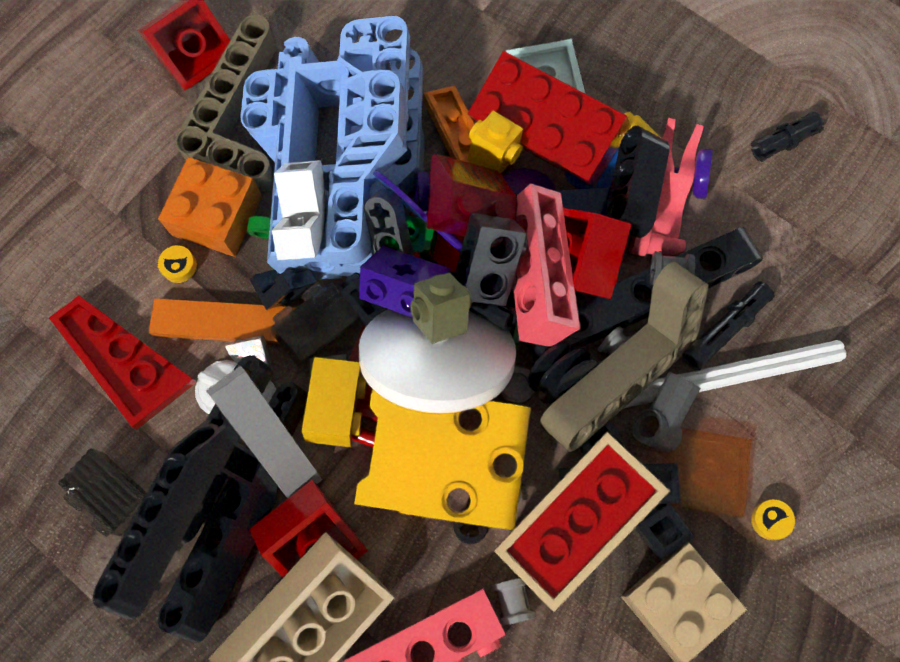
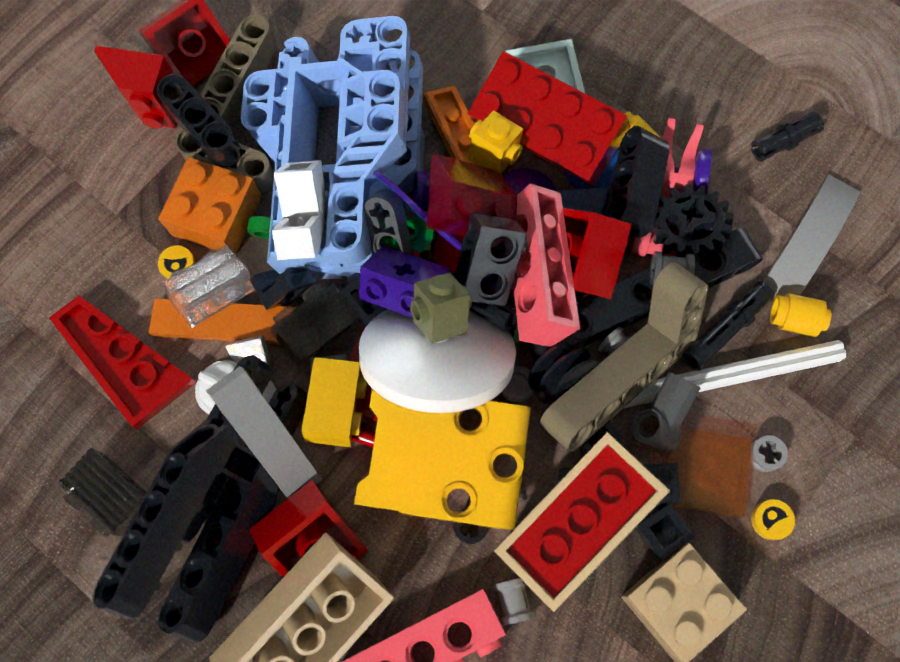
none -> red slope [94,45,181,129]
none -> black beam [157,74,242,168]
none -> clear brick [162,245,255,328]
none -> black gear [650,184,734,262]
none -> light grey bush [748,435,788,472]
none -> light grey slope [763,174,860,297]
none -> yellow brick [770,293,832,337]

